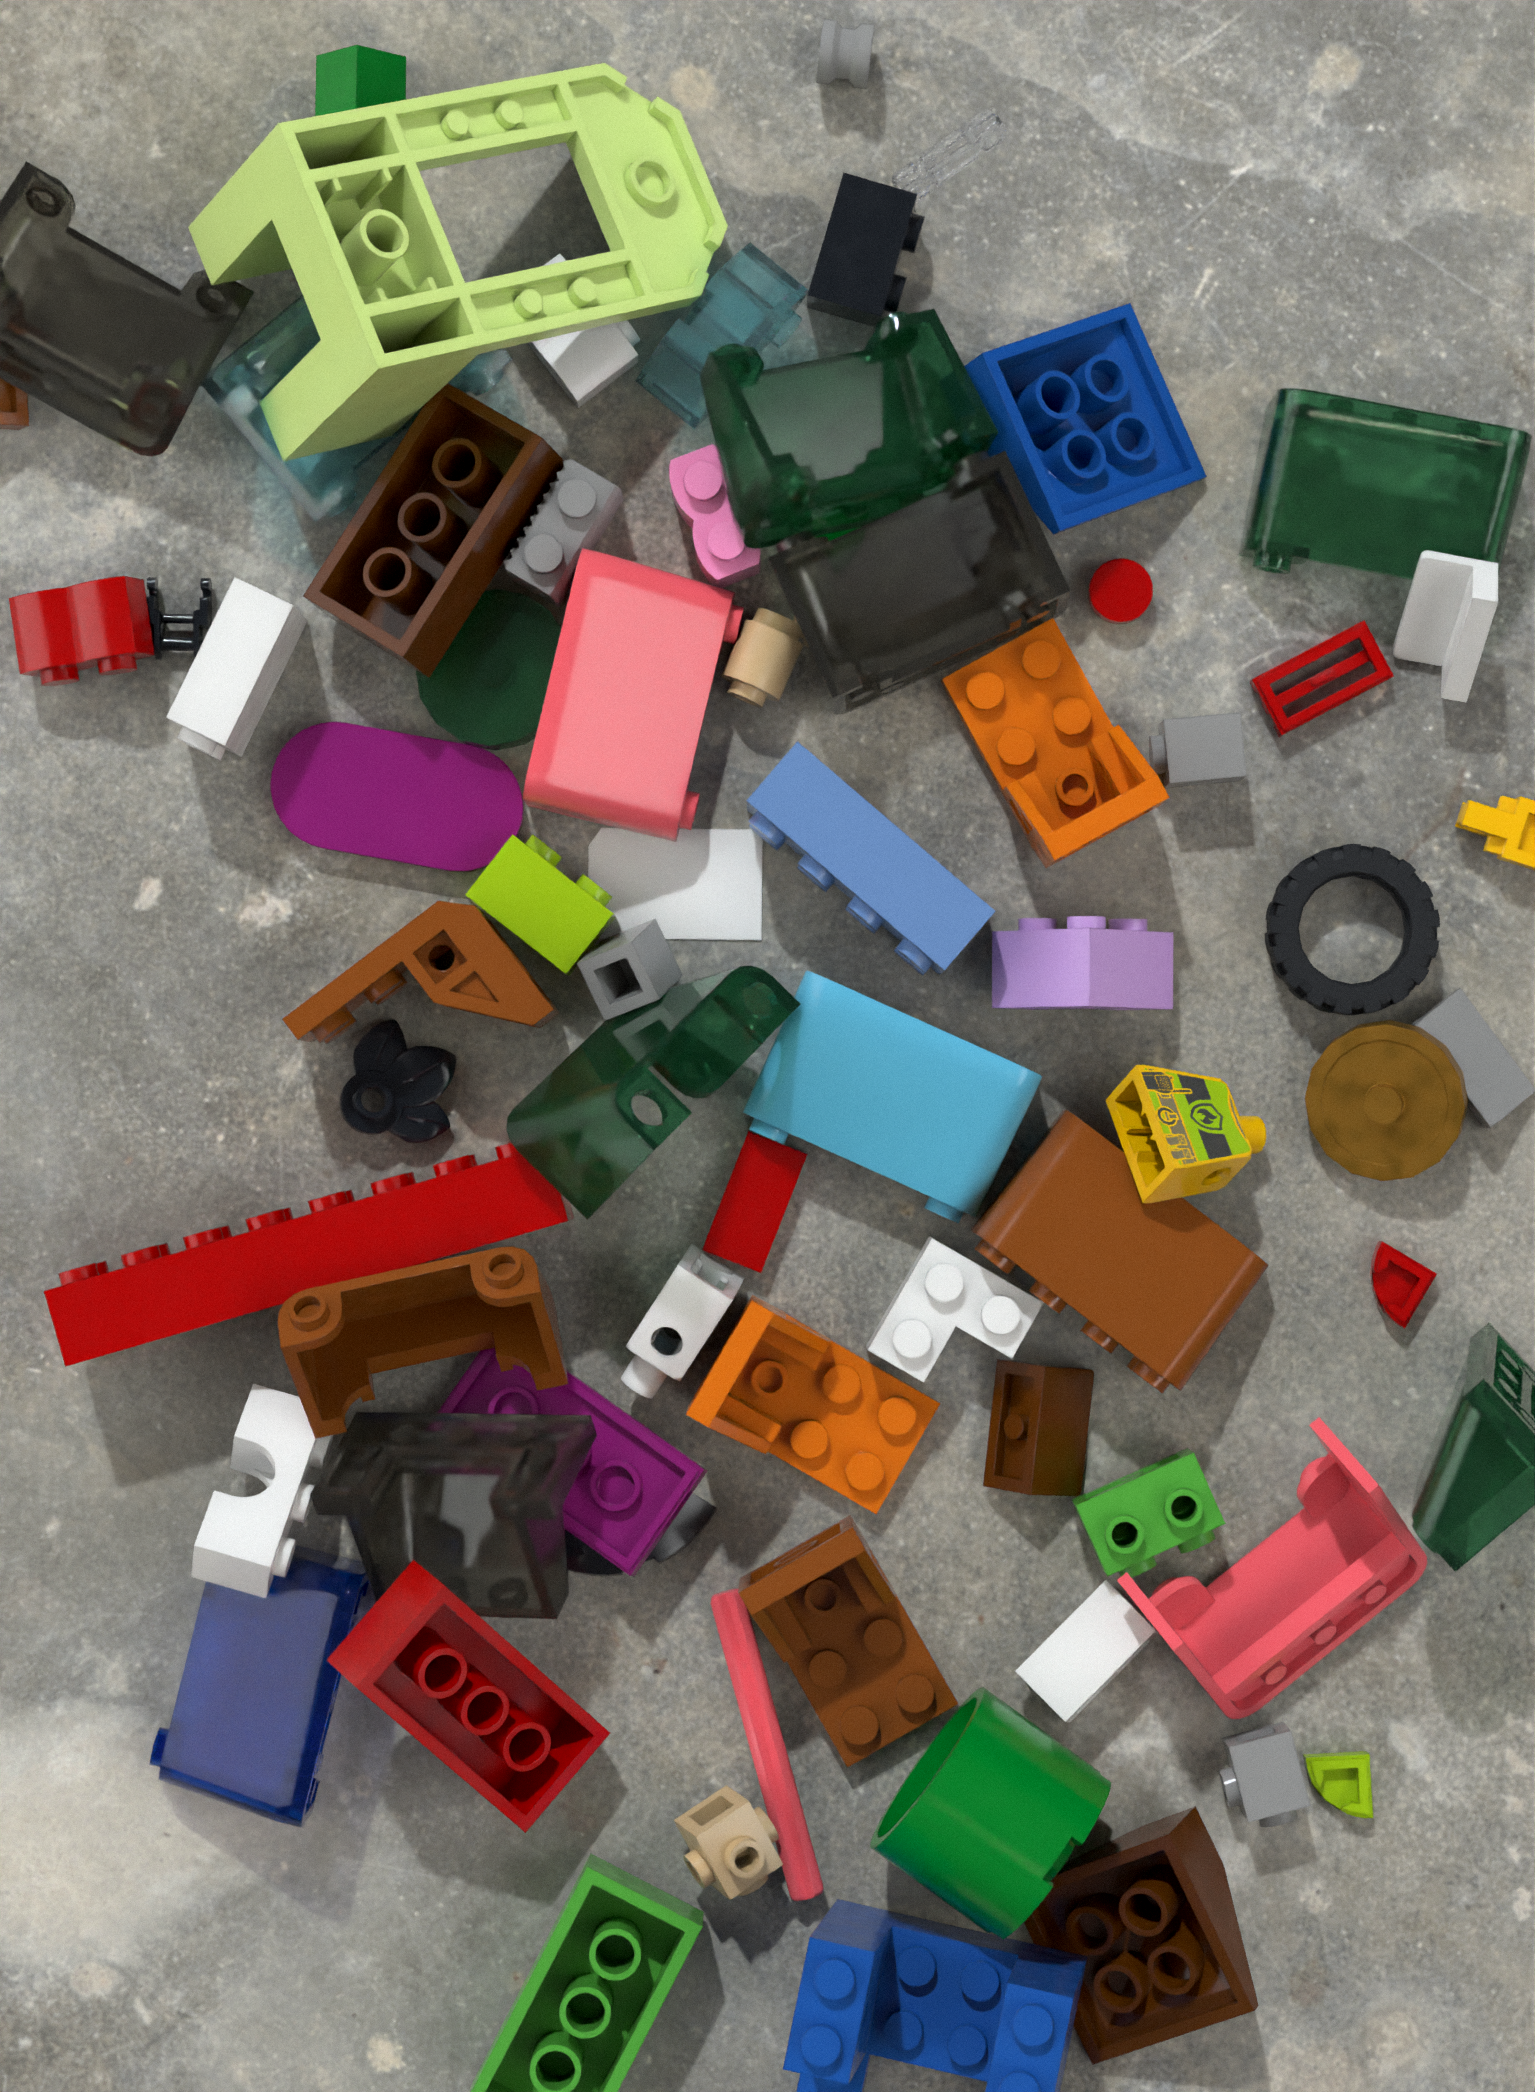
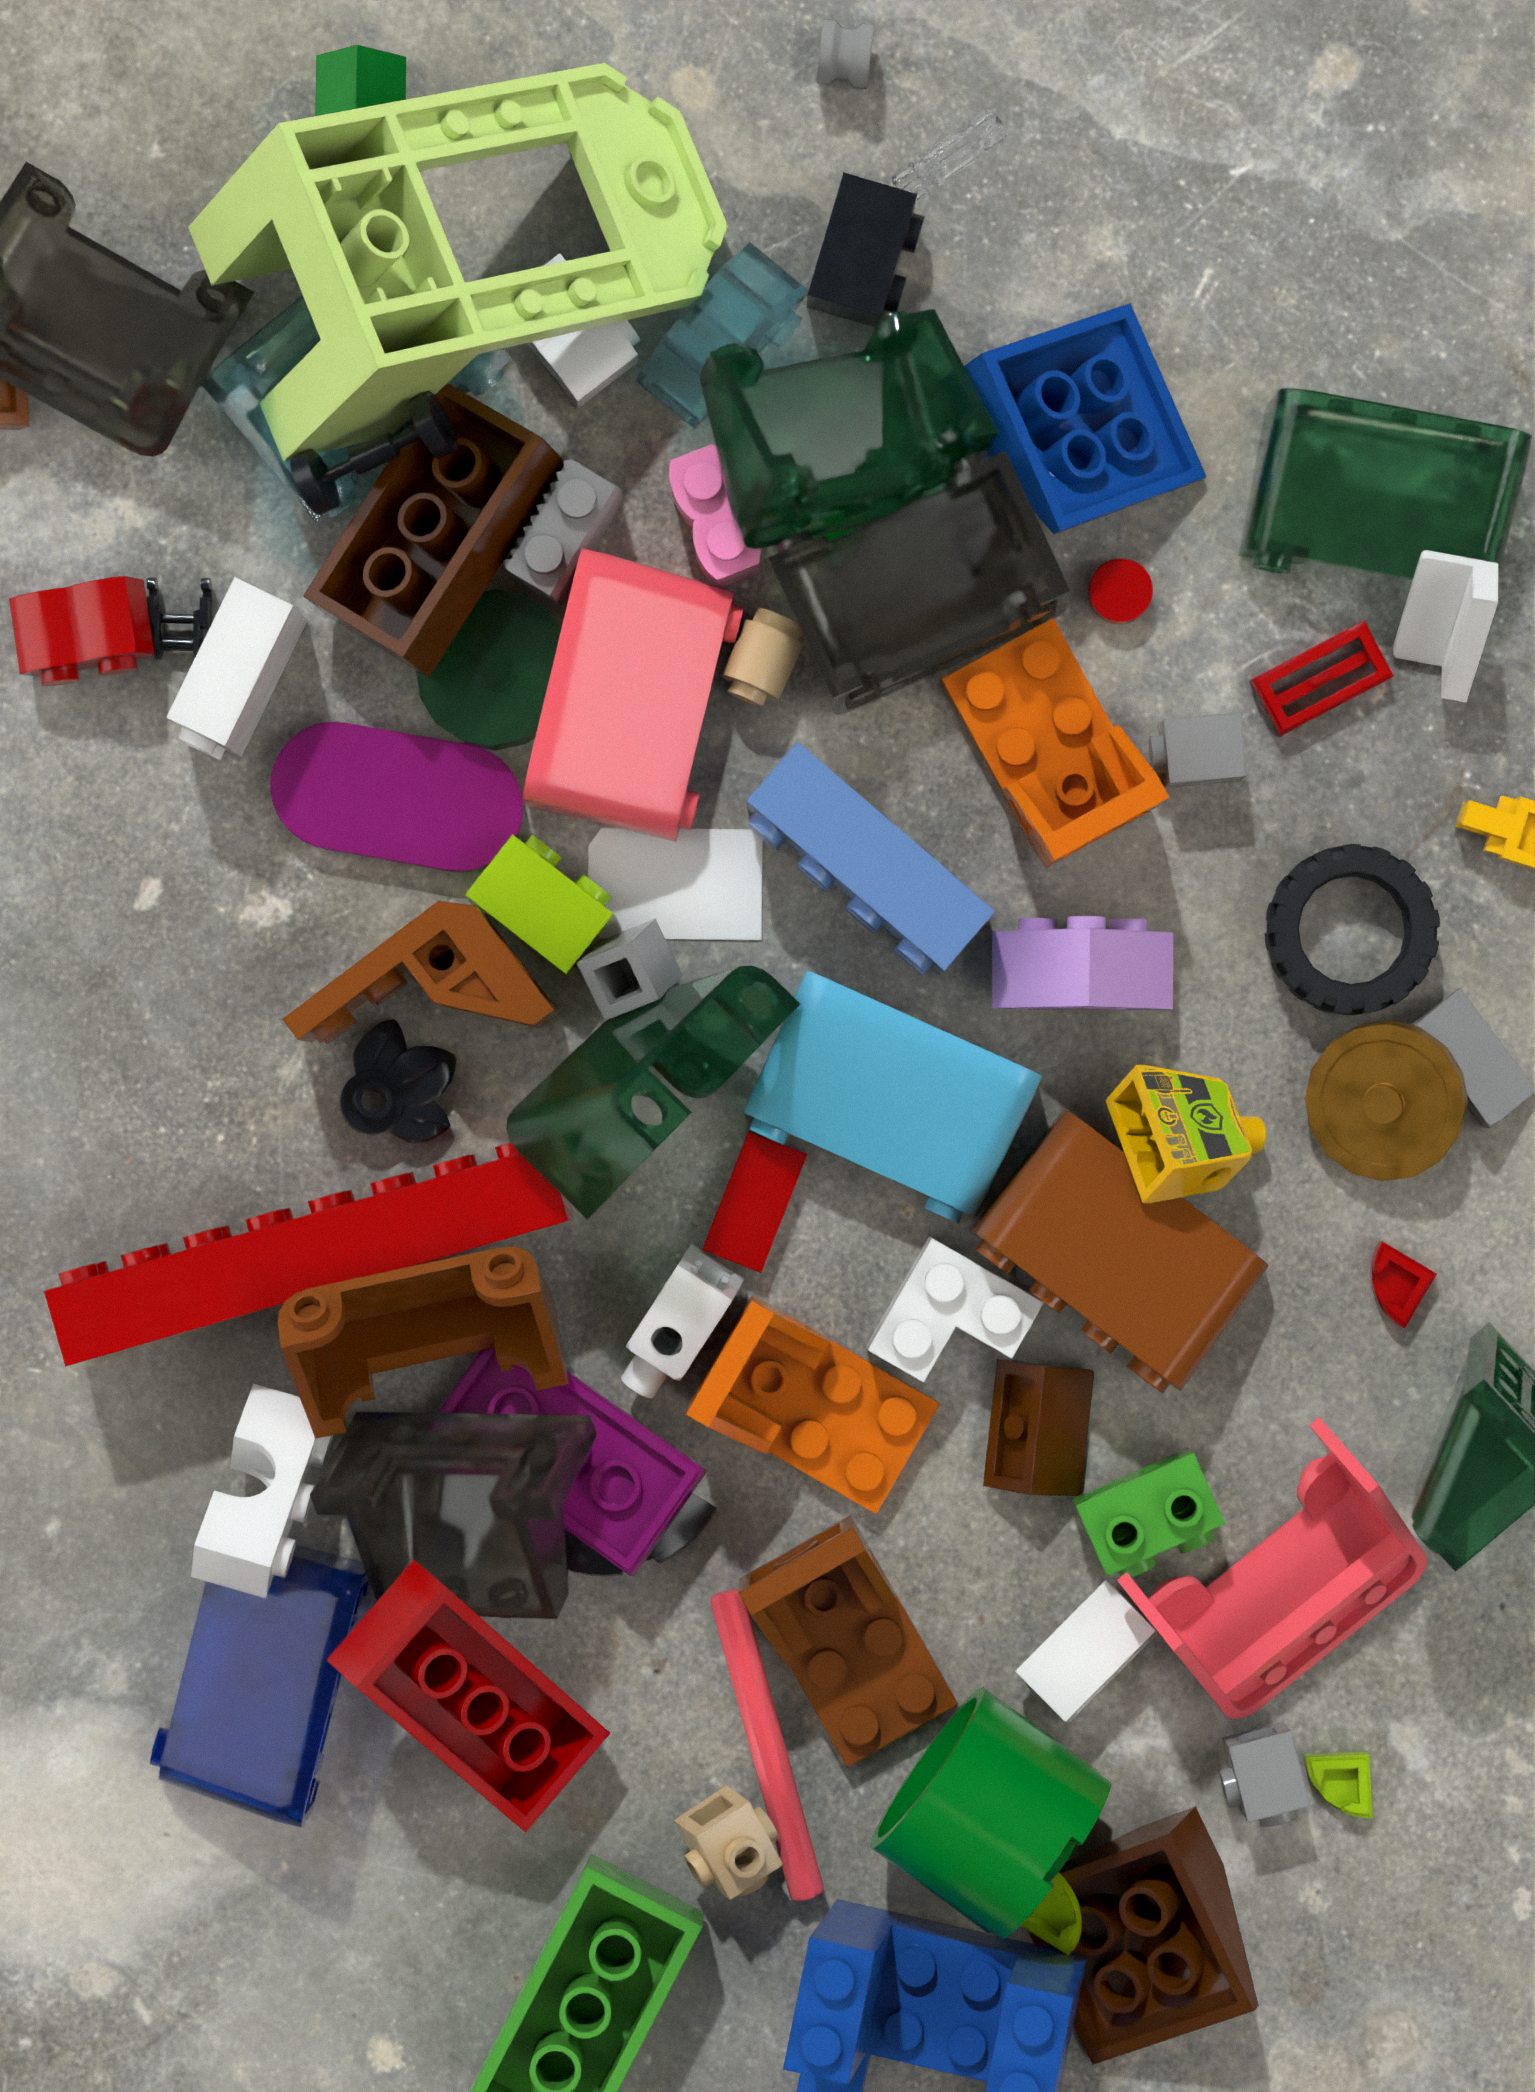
none -> black wheel [290,391,458,516]
none -> lime tile [1021,1872,1082,1955]

